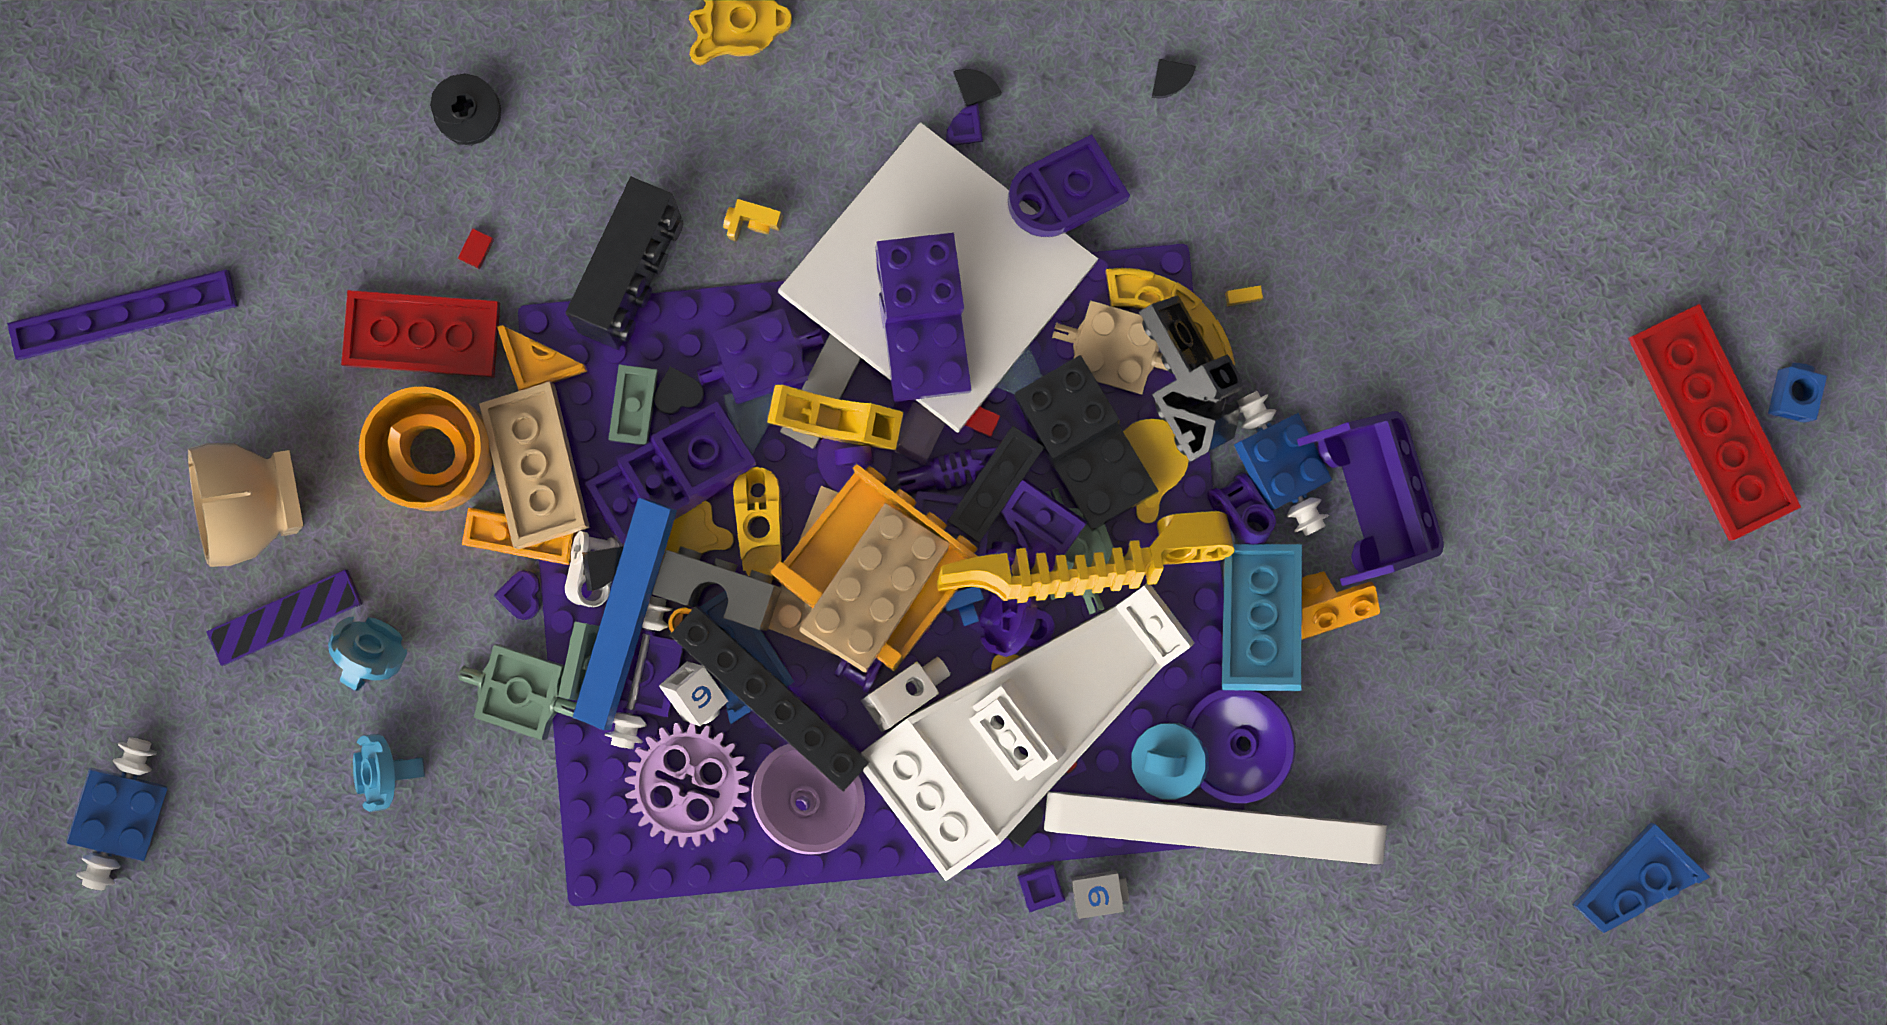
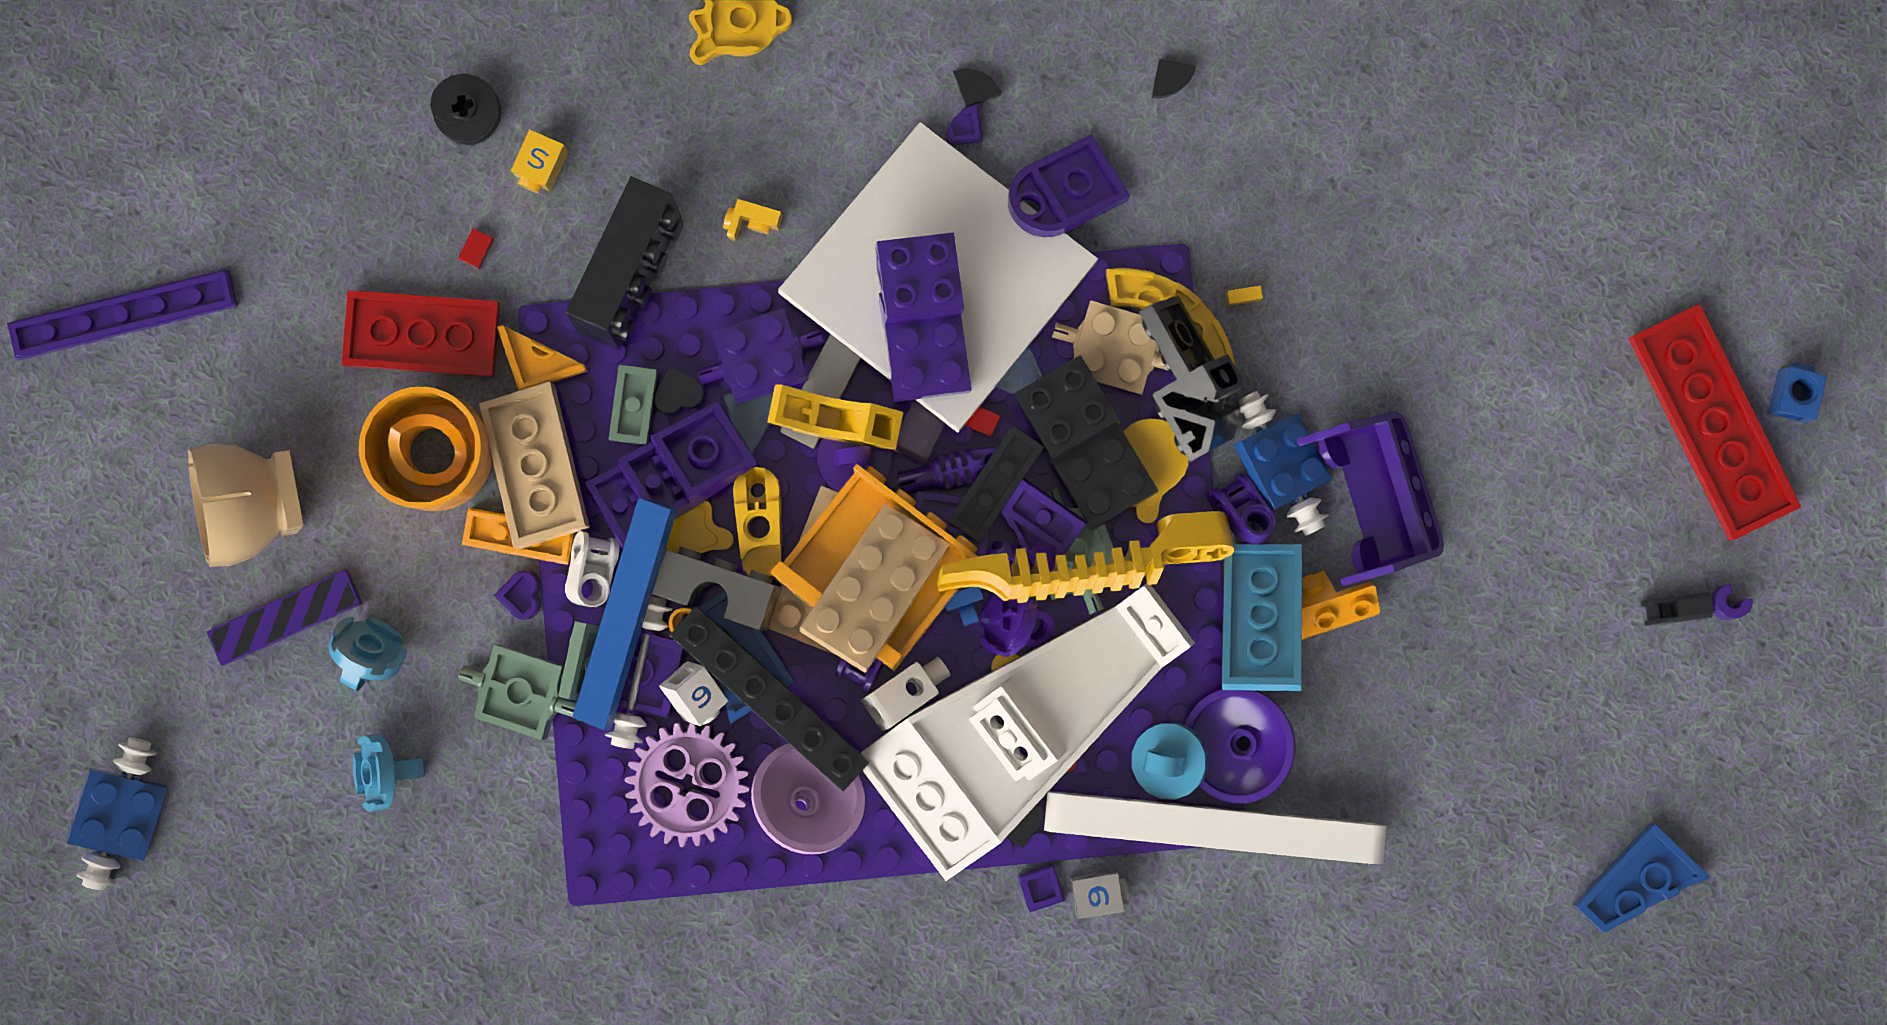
black tile [582,547,623,591] -> none
none -> yellow brick [511,129,569,193]
none -> black piece [1641,584,1753,626]

